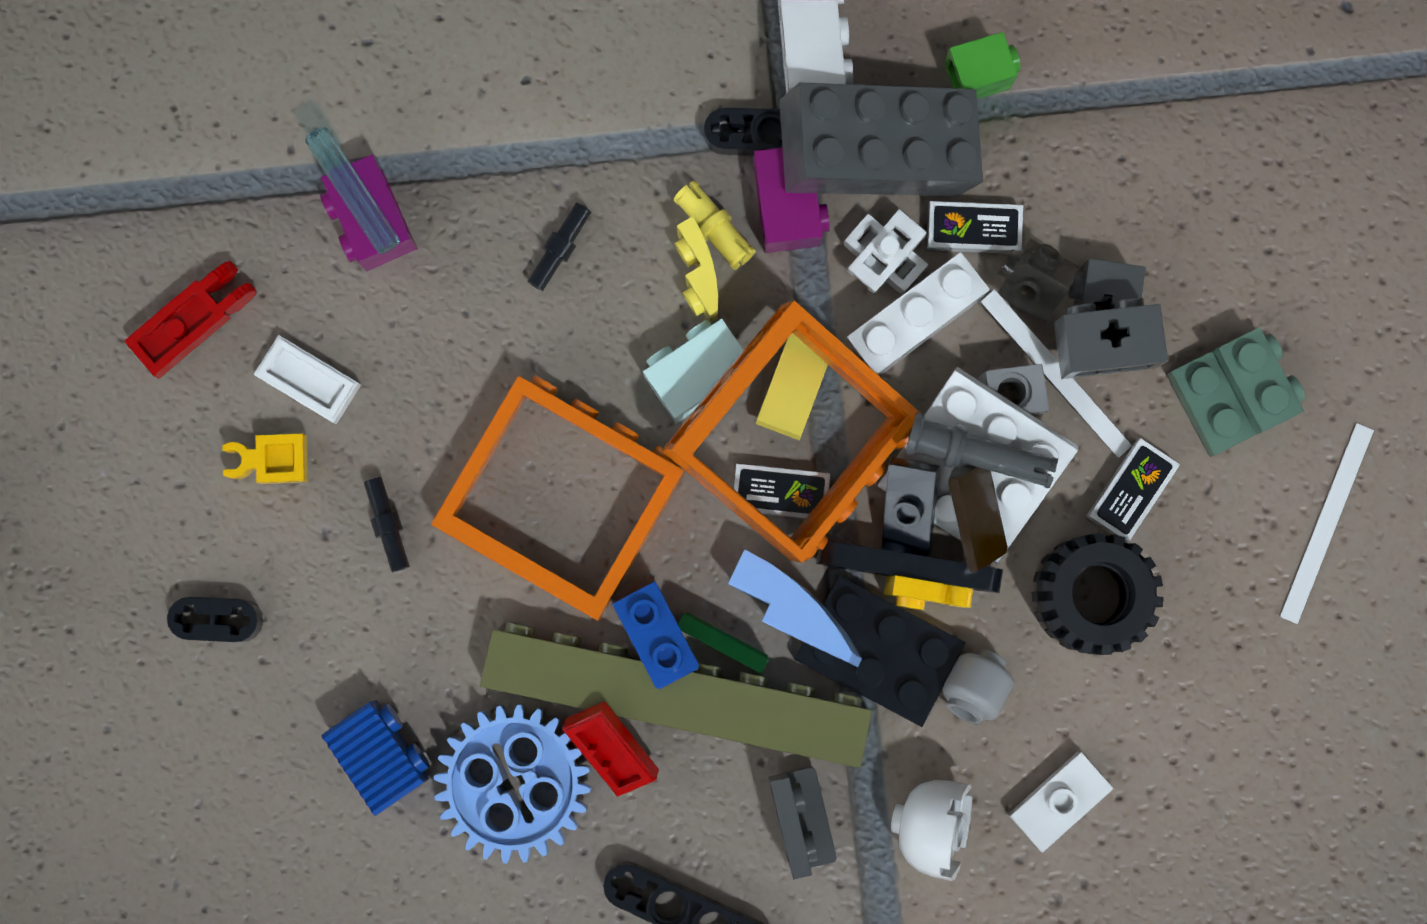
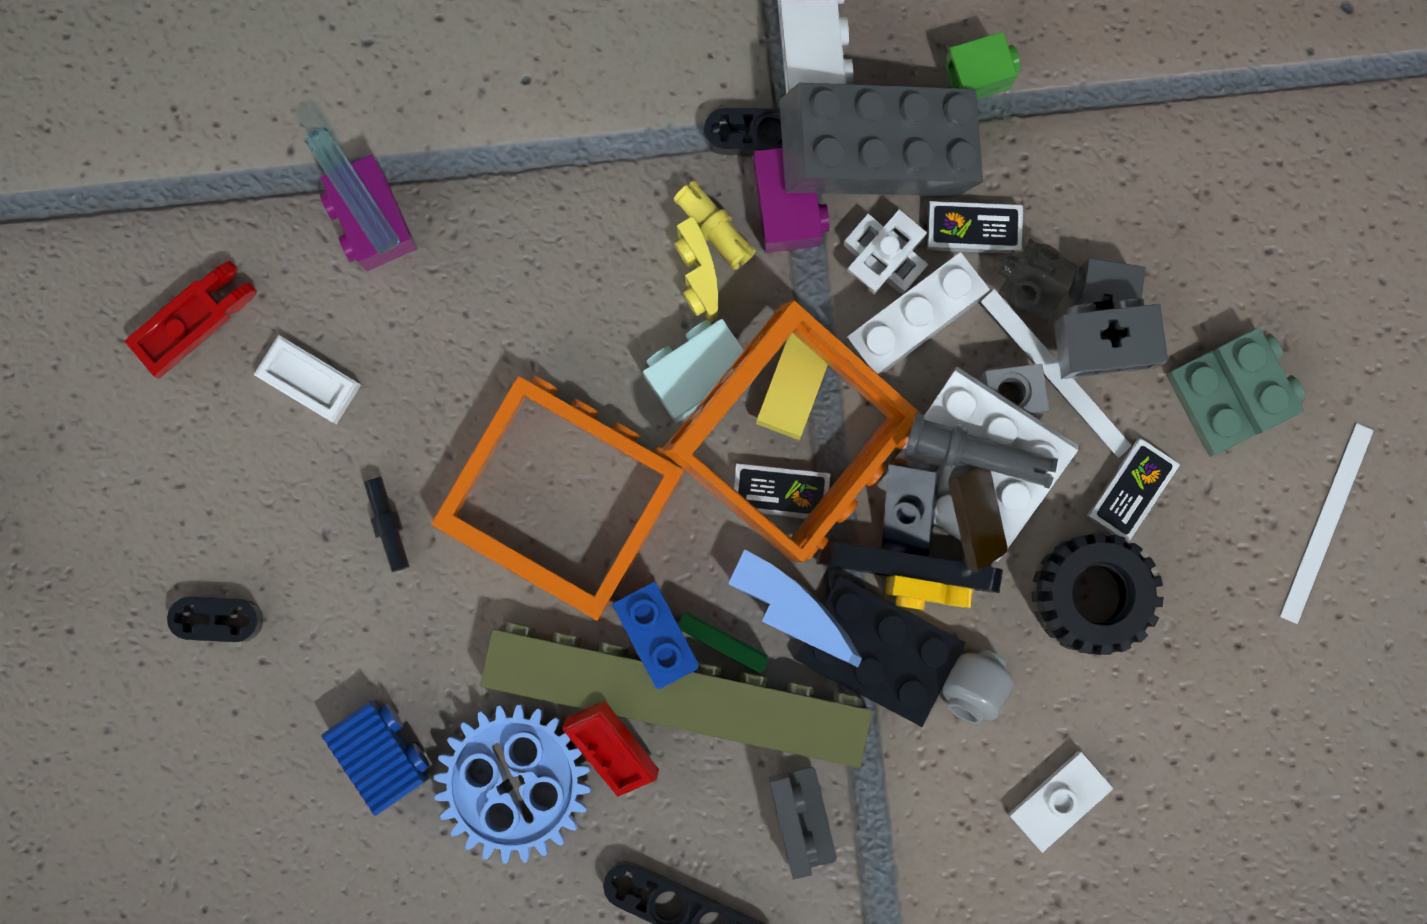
yellow plate [222,433,308,484] -> none
black bar [527,203,591,292] -> none
white cylinder [891,780,972,881] -> none

